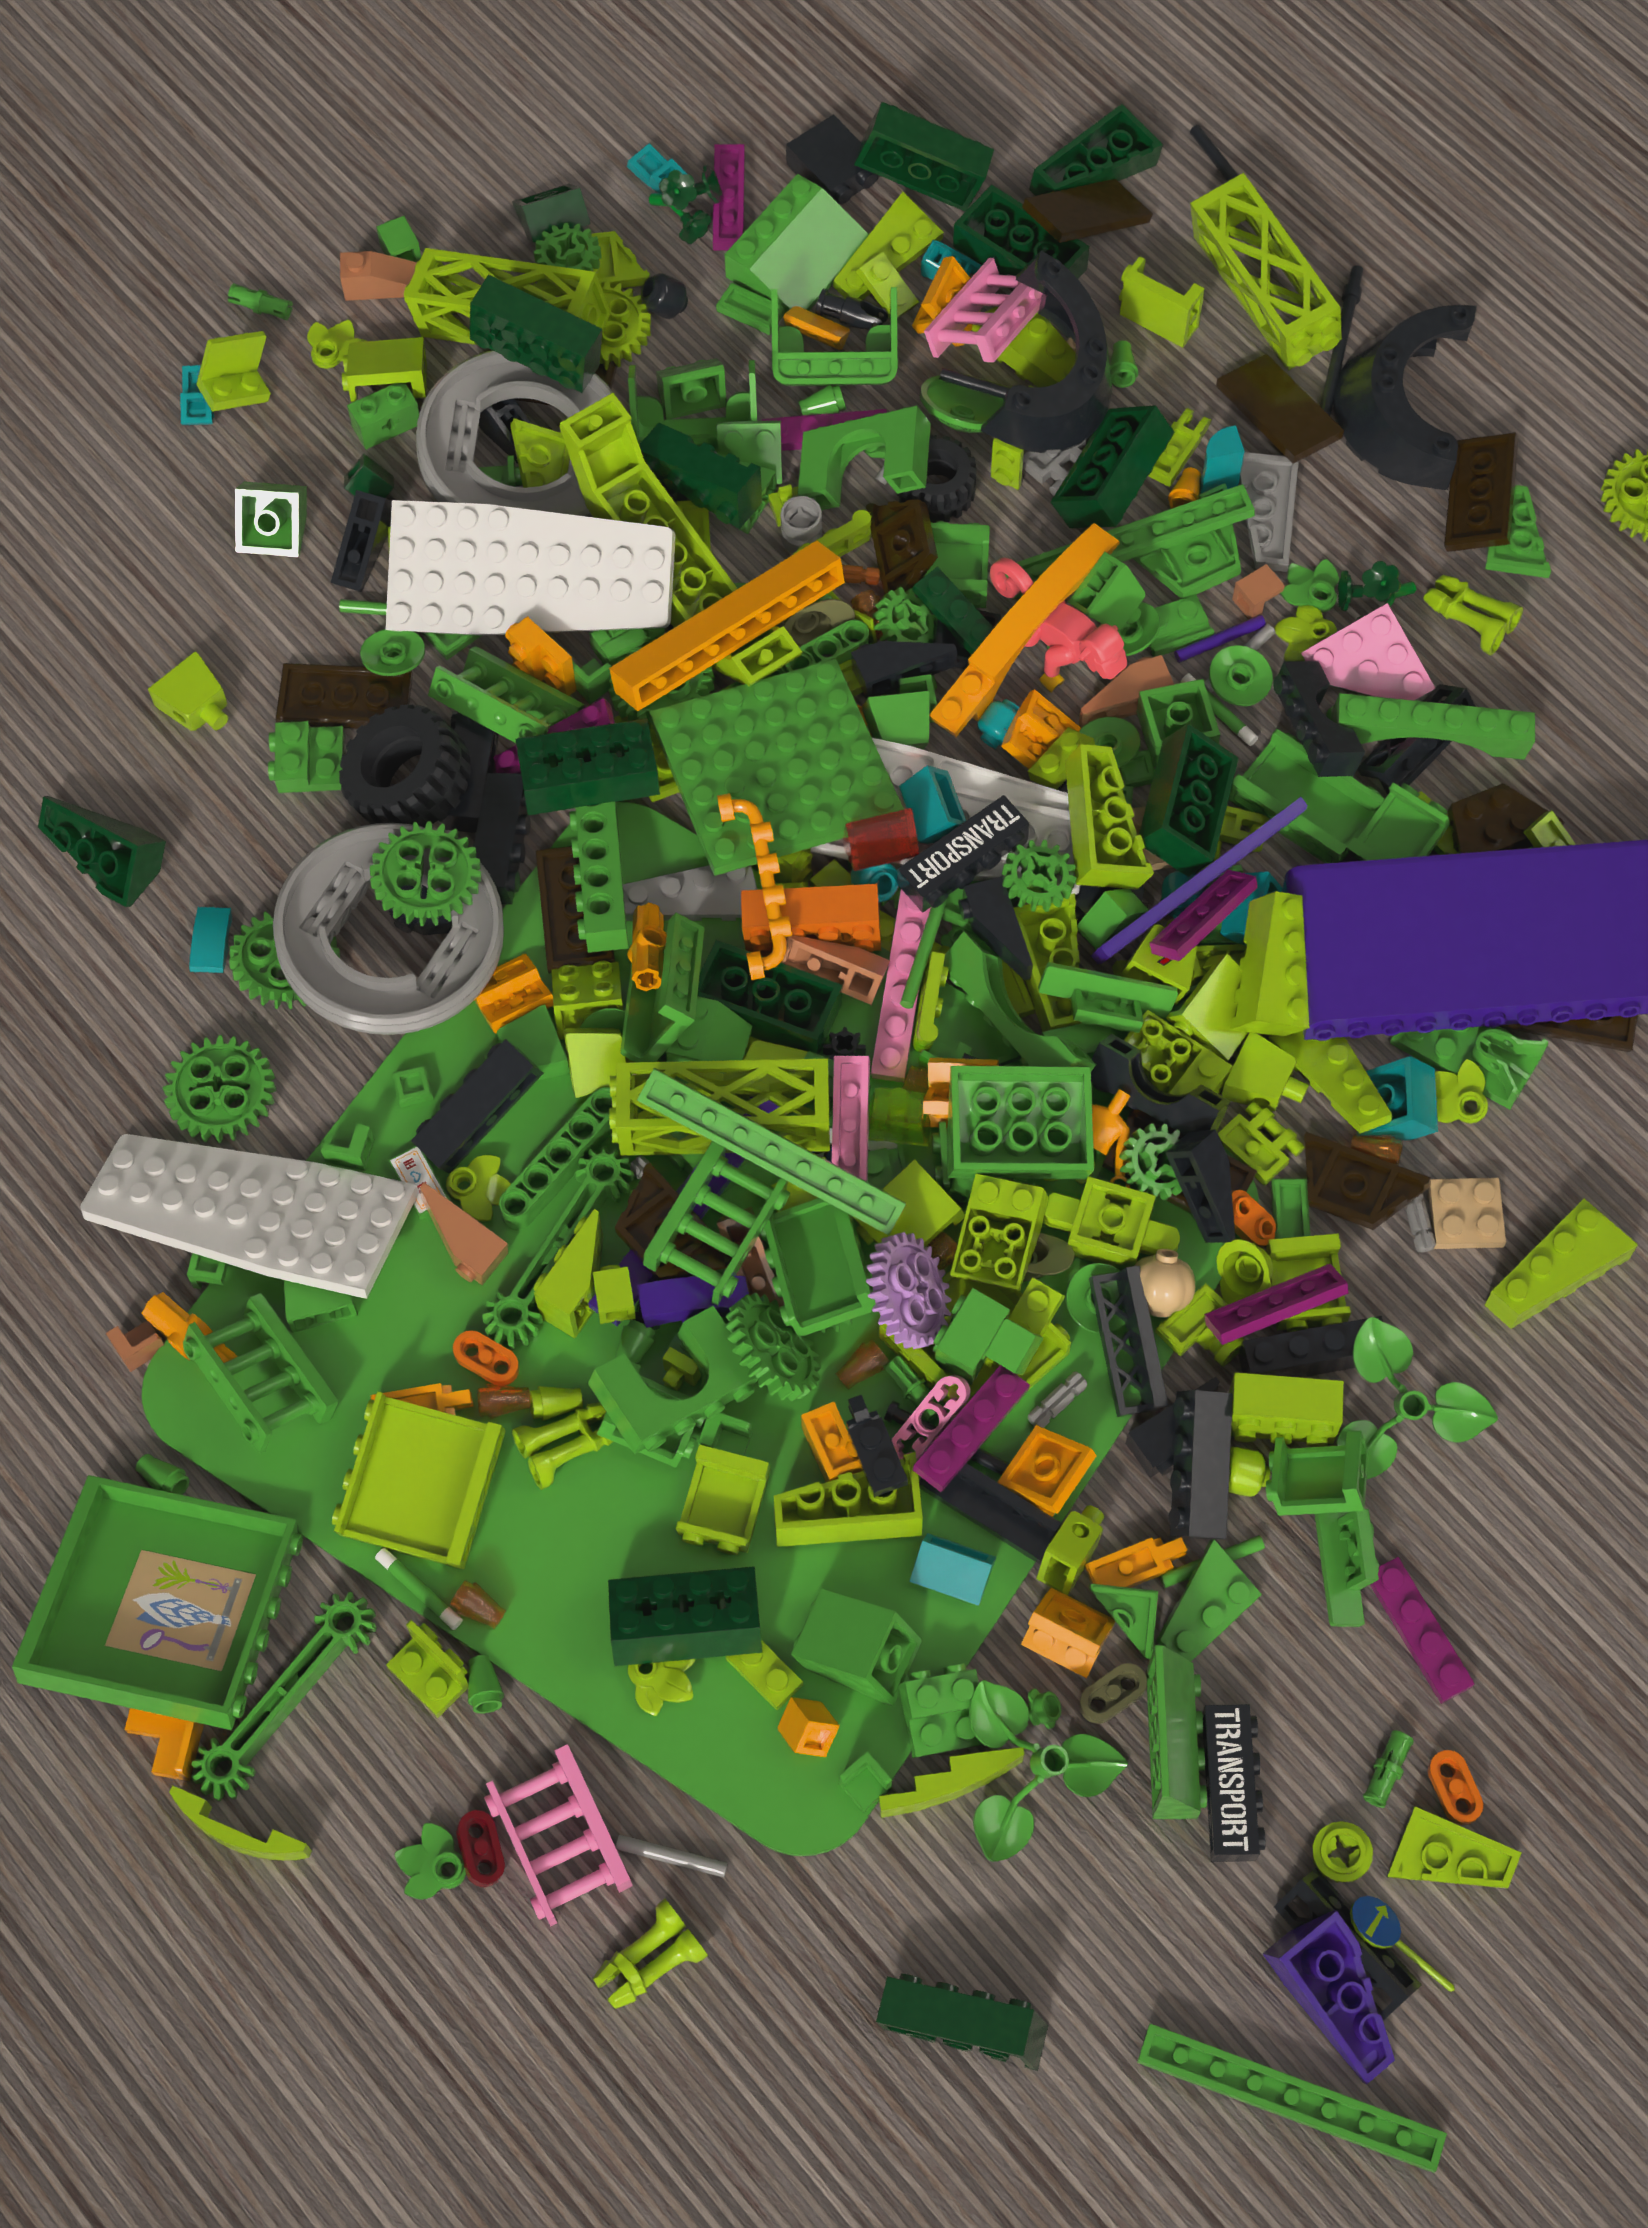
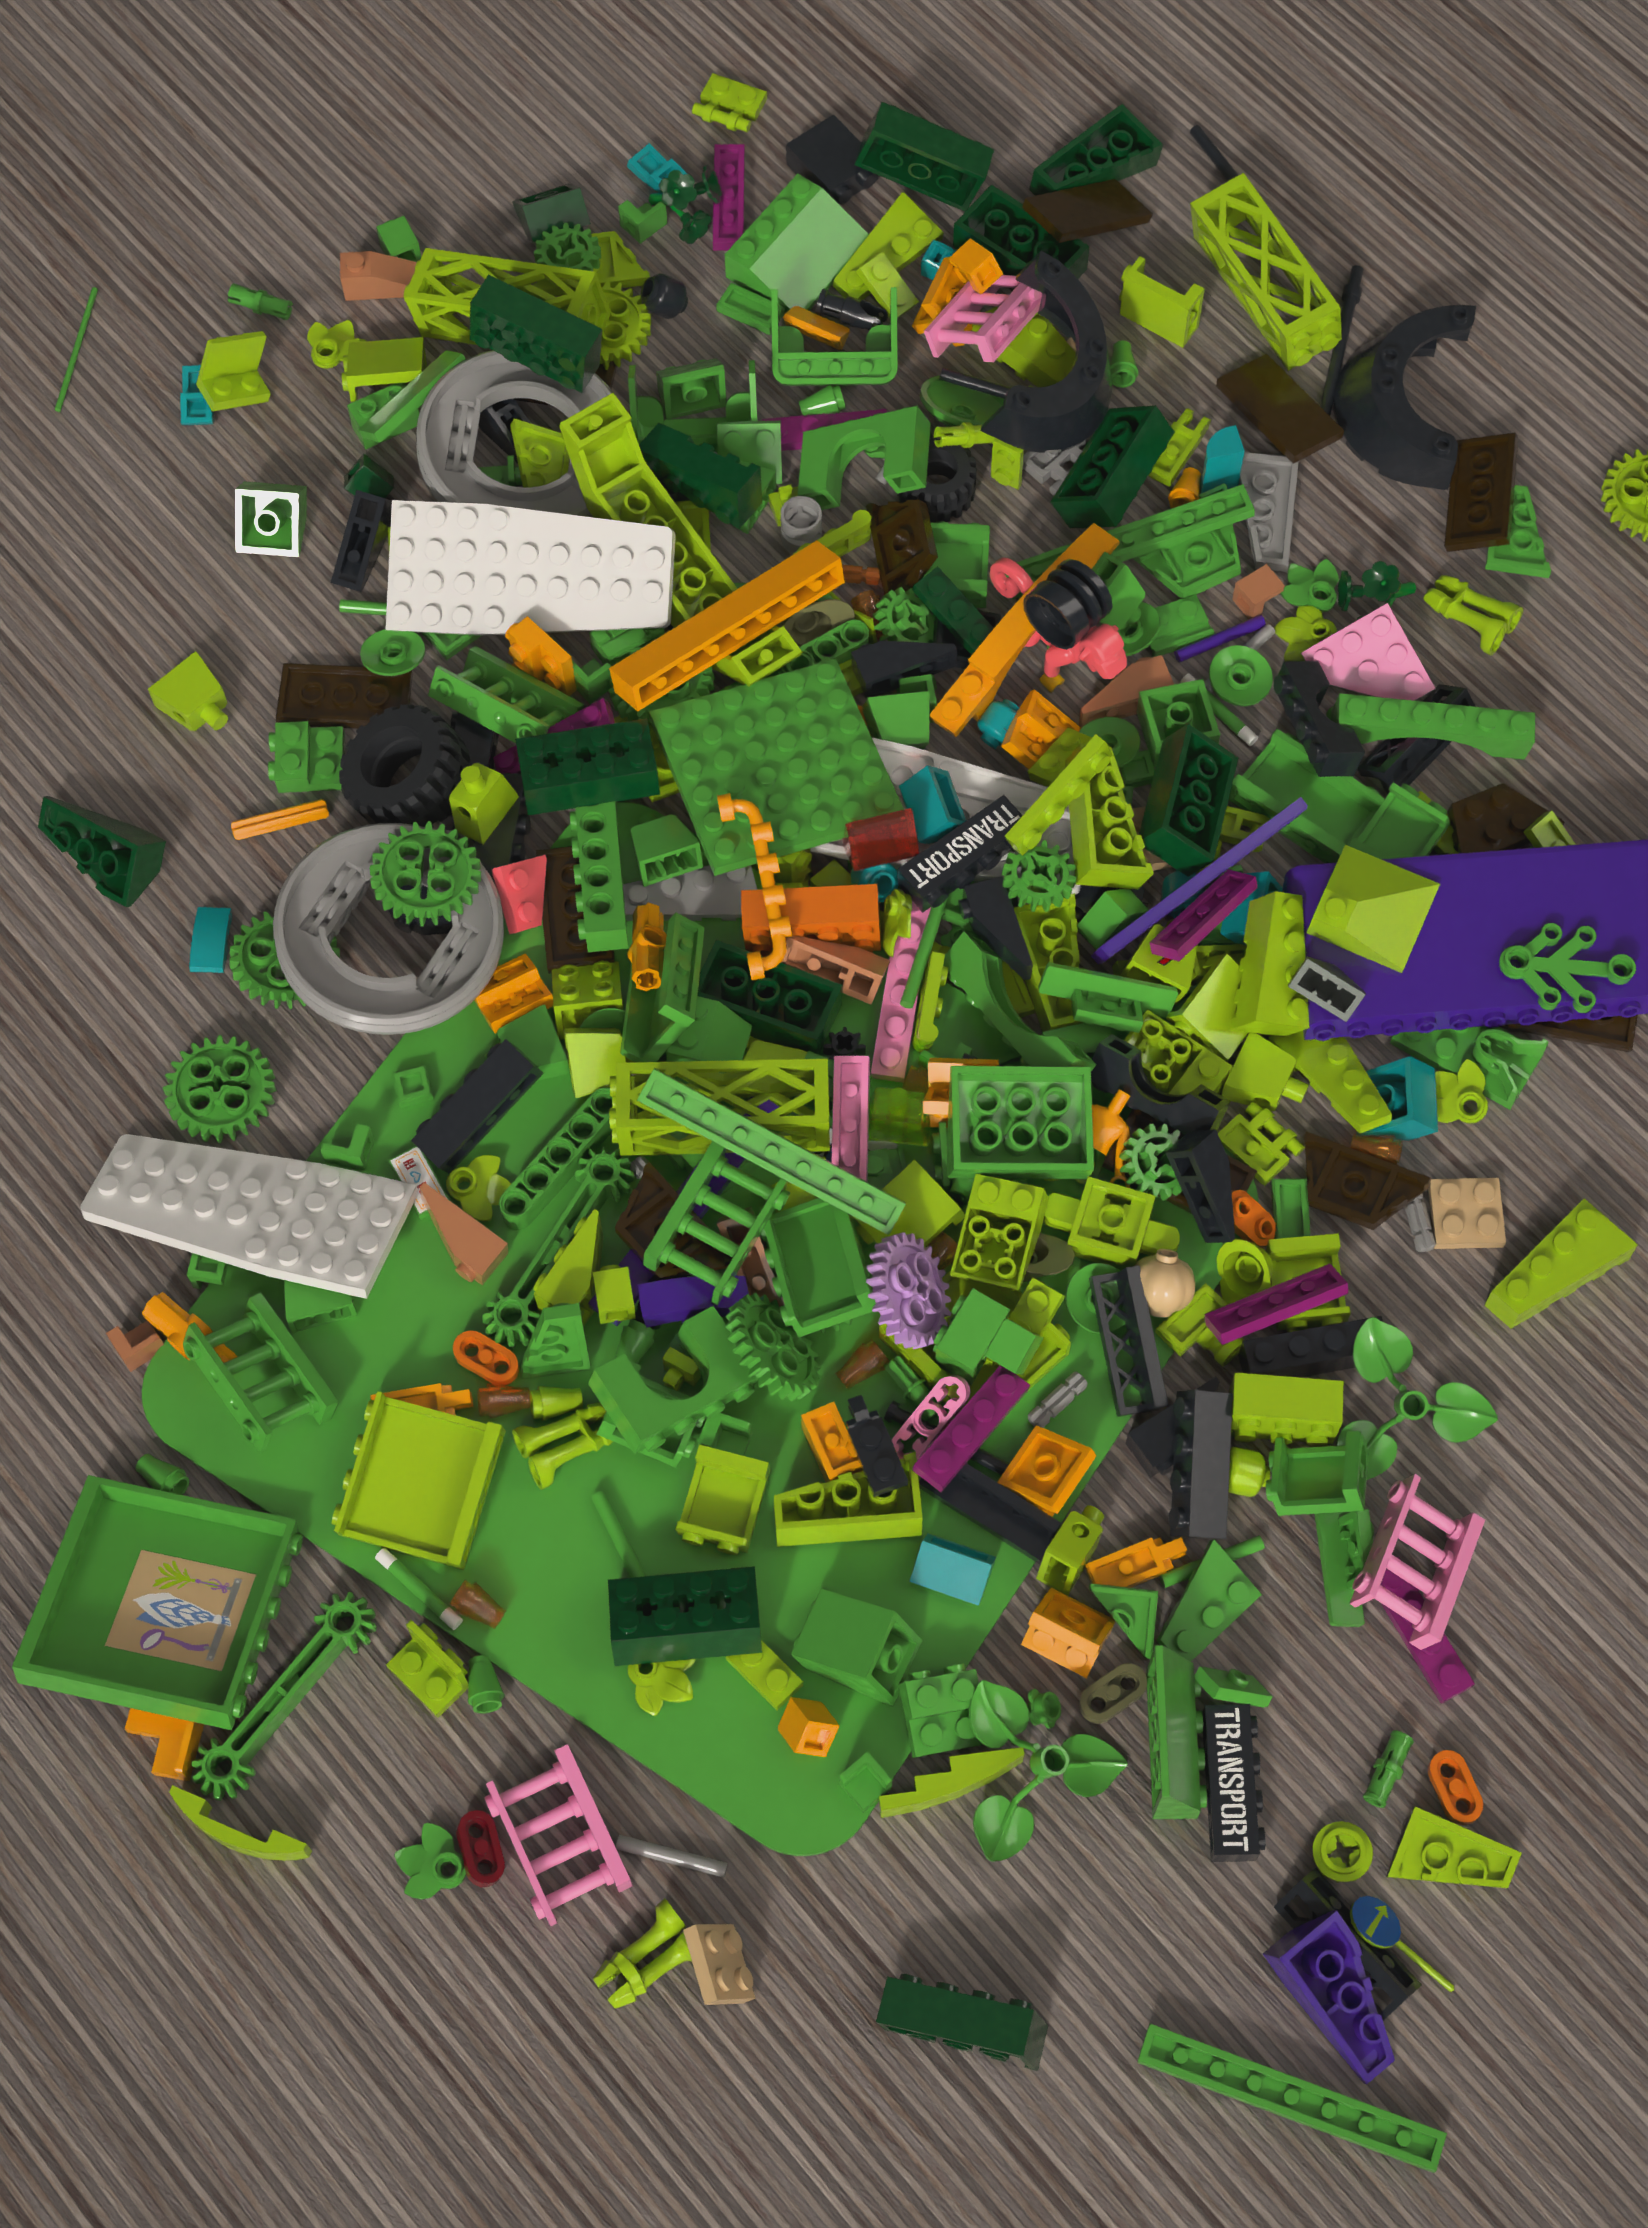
none -> bright green piece [55,287,98,412]
none -> light orange axle [231,799,329,840]
none -> bright green tile [358,350,466,443]
none -> lime torso [449,762,519,844]
none -> coral wing [491,855,547,934]
none -> bright green wing [519,1303,591,1379]
none -> bright green bar [591,1491,646,1578]
none -> bright green panel [618,200,667,244]
none -> bright green torso [630,813,703,887]
none -> tan plate [683,1924,755,2005]
none -> lime plate [692,73,767,132]
none -> lime plate [881,889,912,957]
none -> lime pin [933,422,995,448]
none -> light orange panel [949,238,1003,295]
none -> lime plate [1005,734,1113,856]
none -> black wheel [1023,559,1113,650]
none -> bright green plate [1194,1666,1273,1708]
none -> pearl dark grey slope [1288,957,1366,1022]
none -> lime slope [1307,845,1440,973]
none -> bright pink fence [1350,1474,1485,1650]
none -> bright green plant [1499,923,1636,1013]

